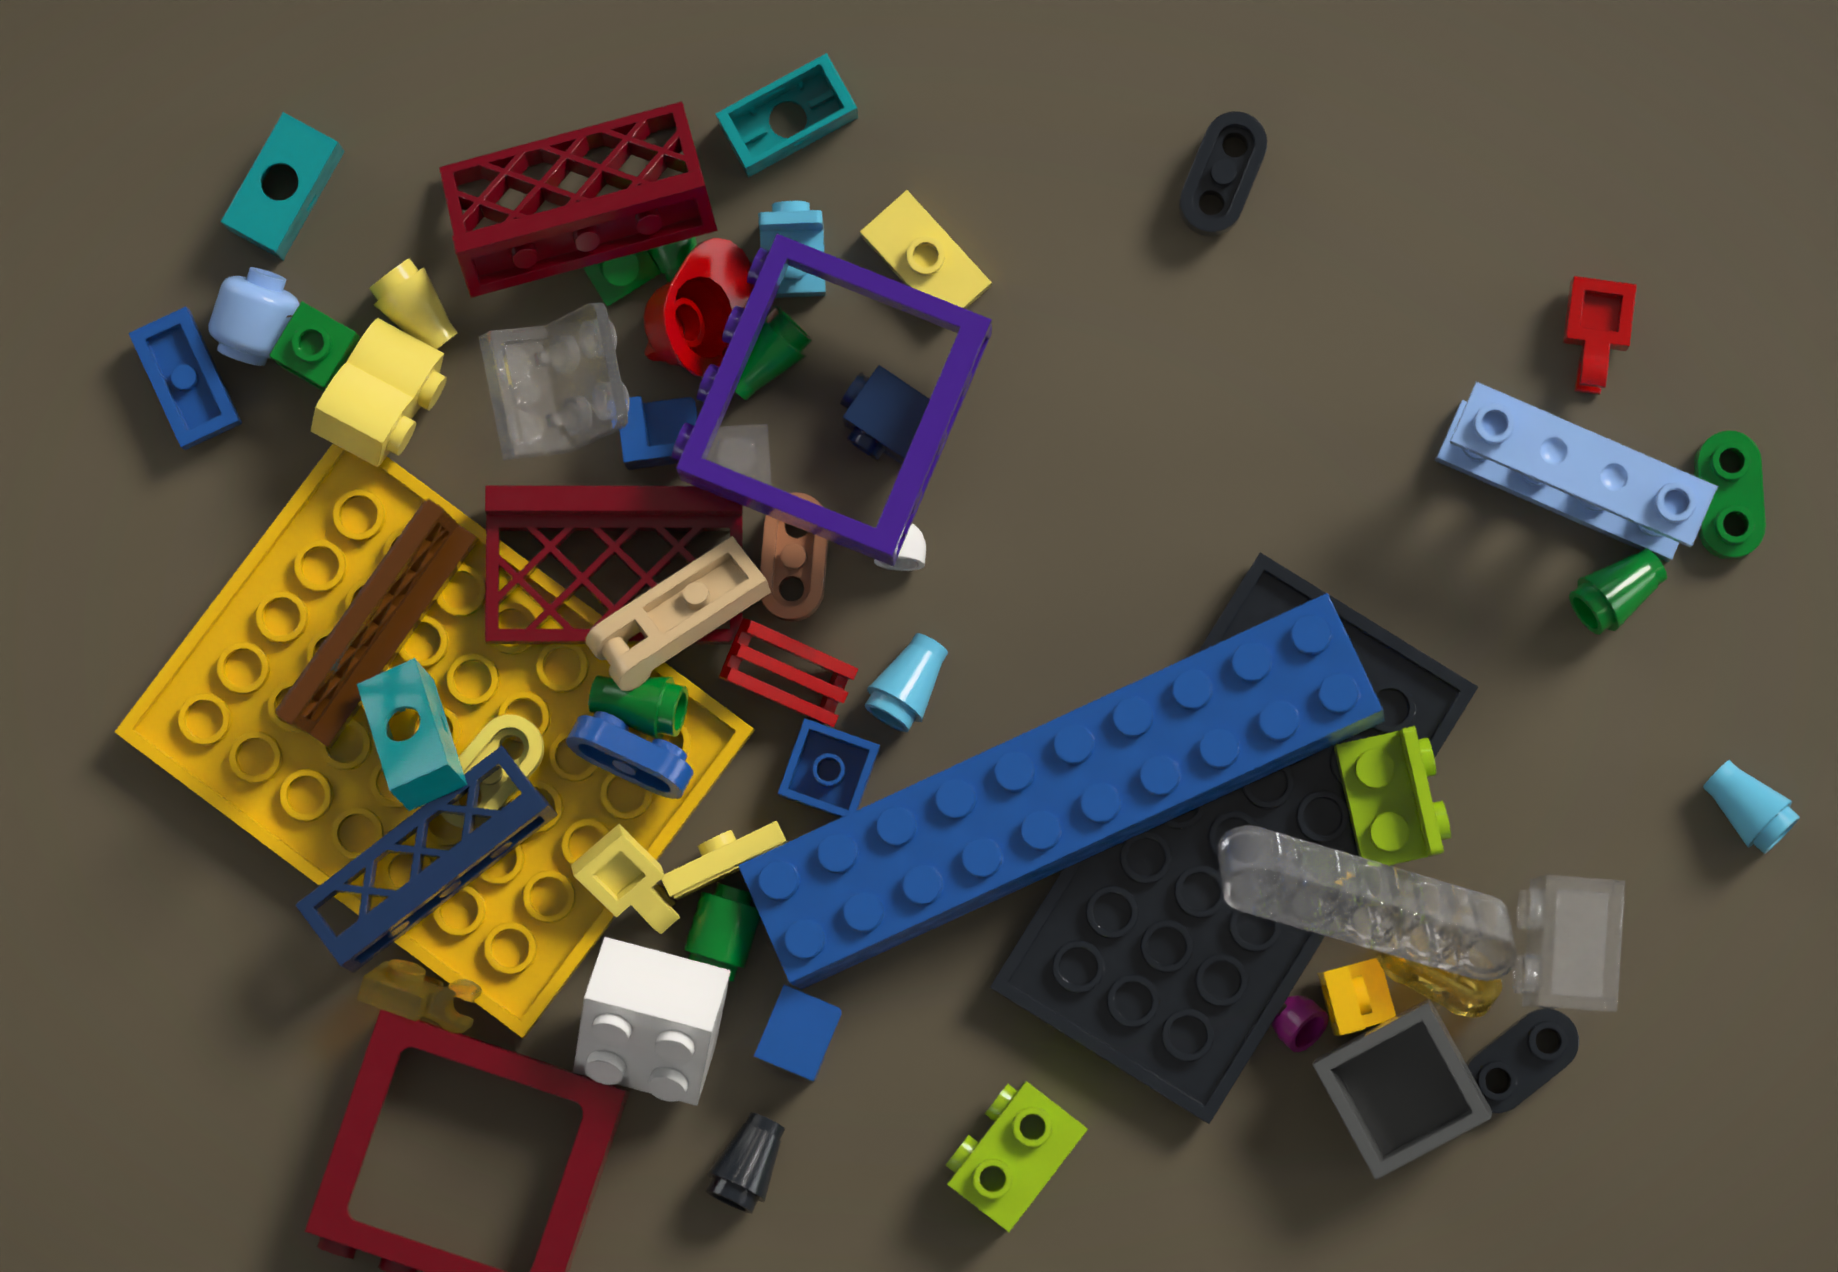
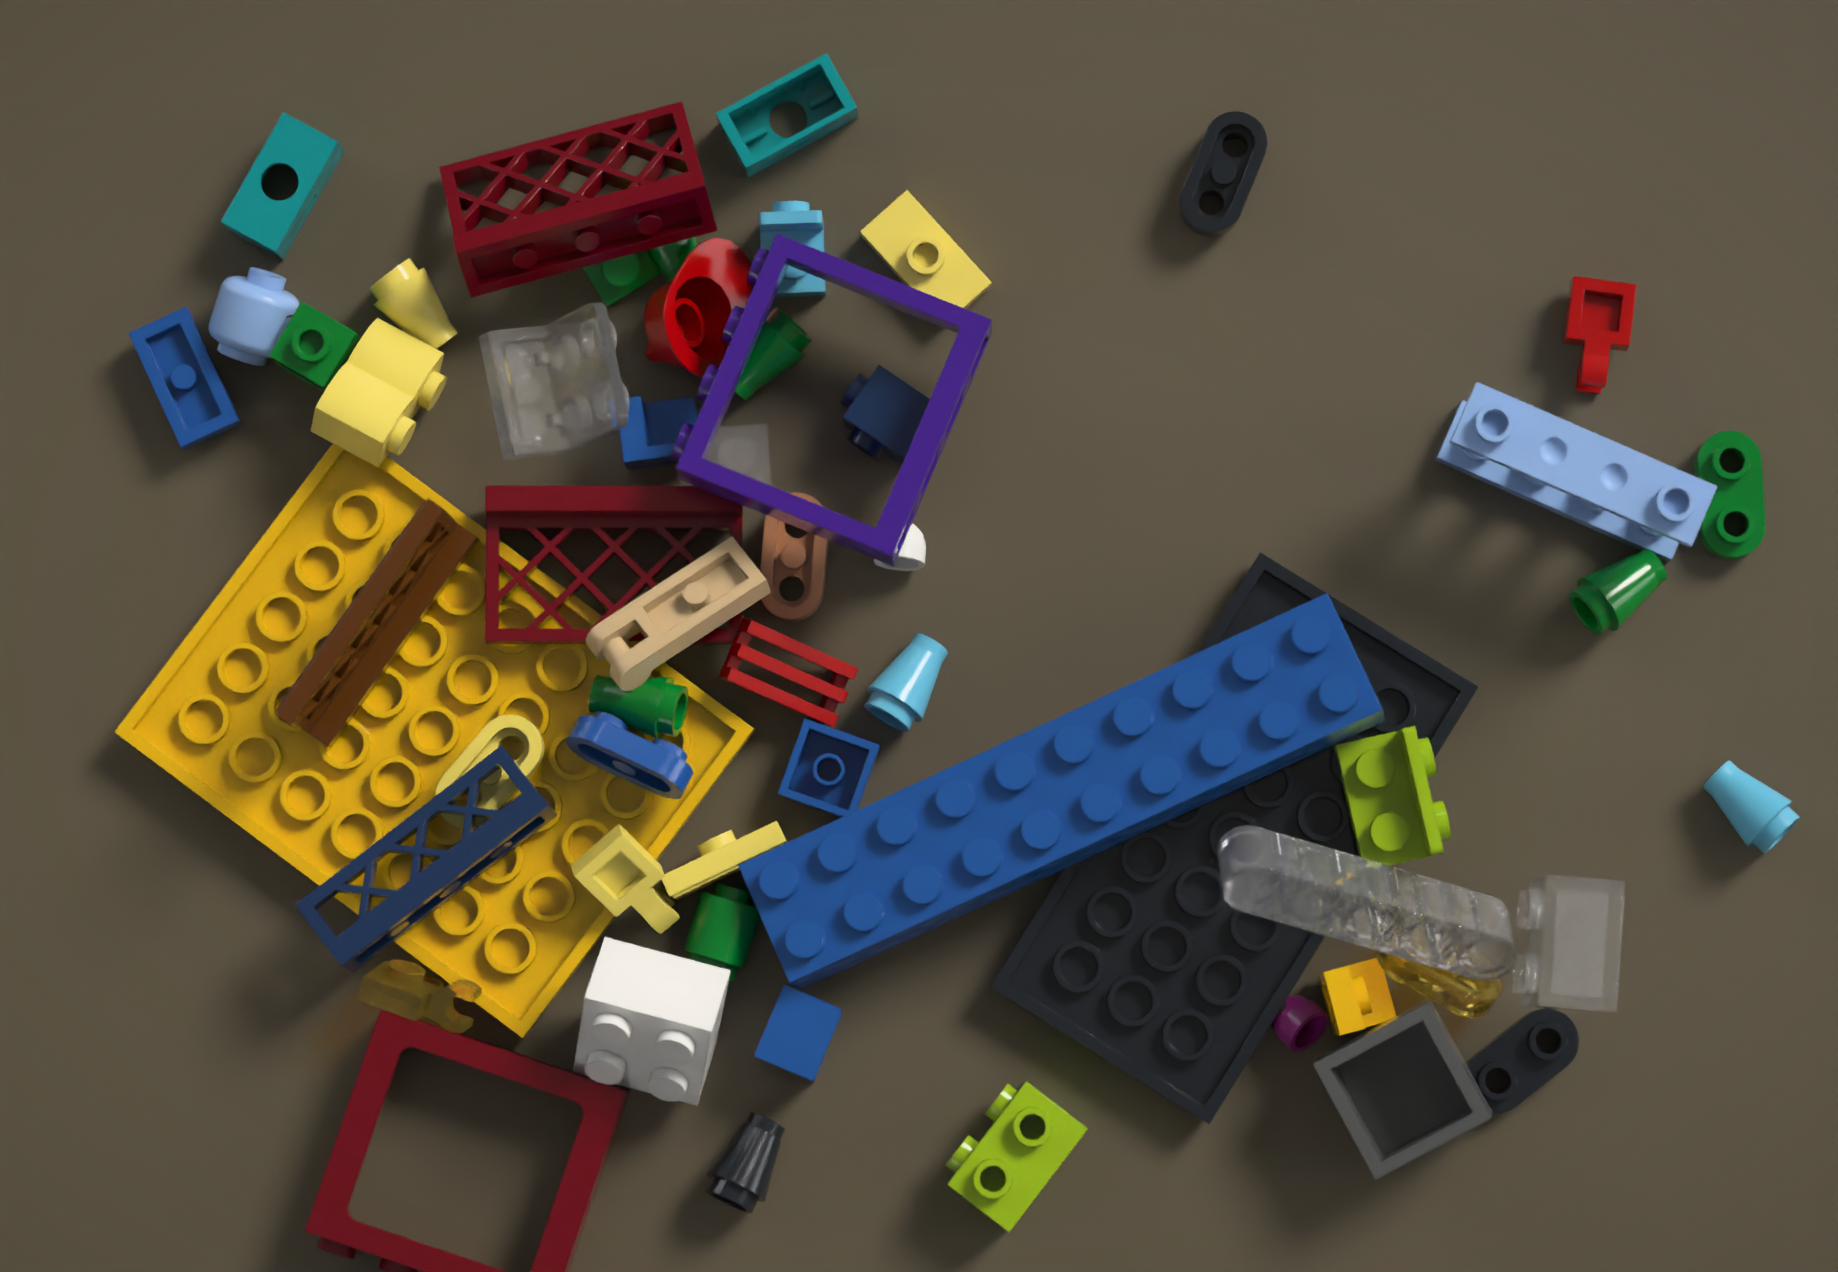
teal piece [357,658,467,811] -> none

